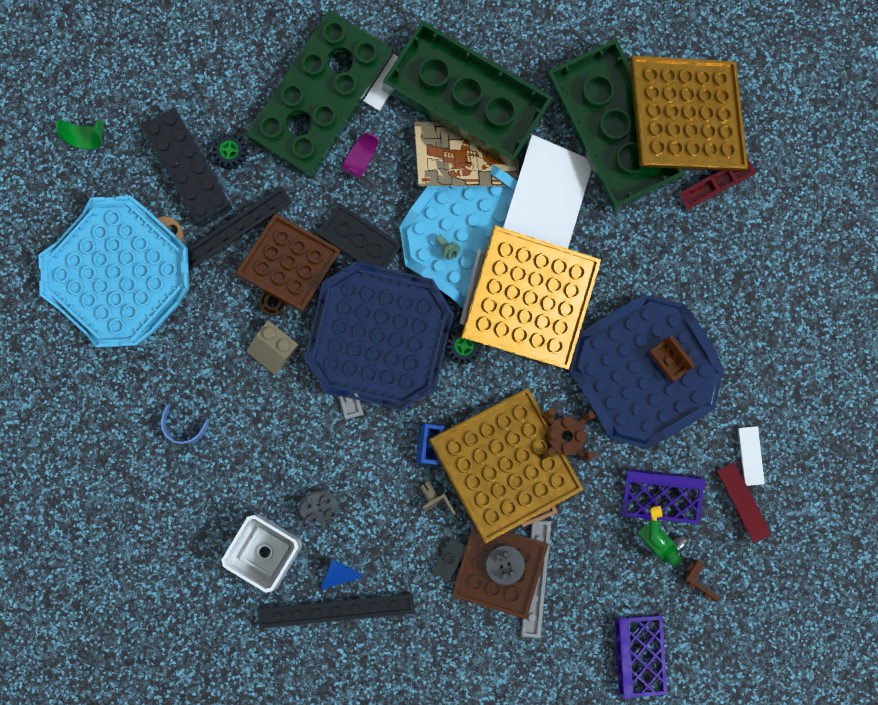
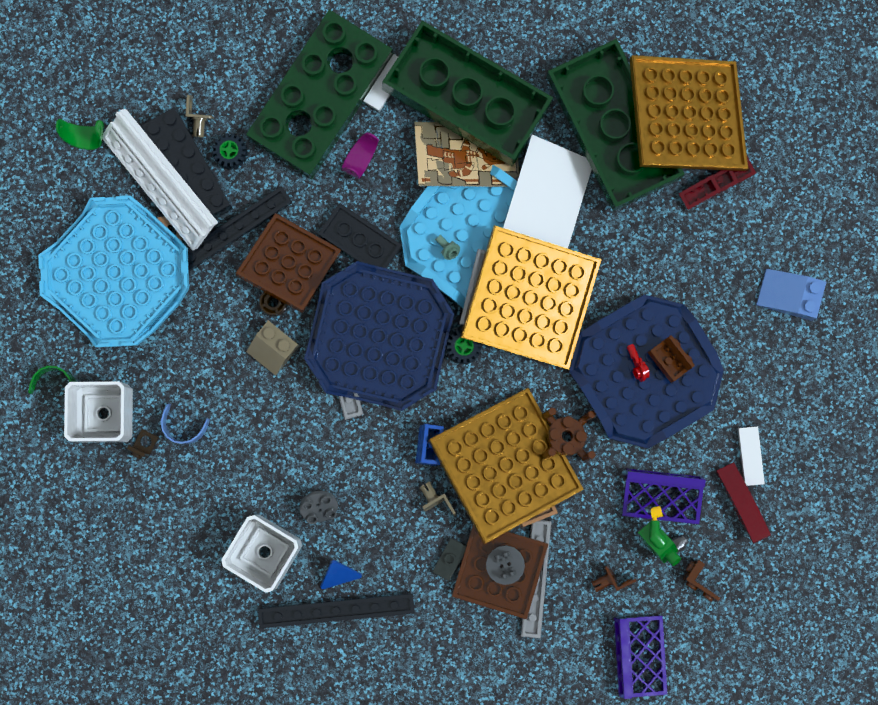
none -> green piece [28,366,76,394]
none -> white plate [64,381,133,443]
none -> white plate [103,109,218,251]
none -> dark brown bracket [126,429,159,459]
none -> dark tan bracket [186,95,214,138]
none -> reddish brown bracket [591,564,637,592]
none -> red plate [627,344,650,382]
none -> medium blue slope [756,269,826,321]

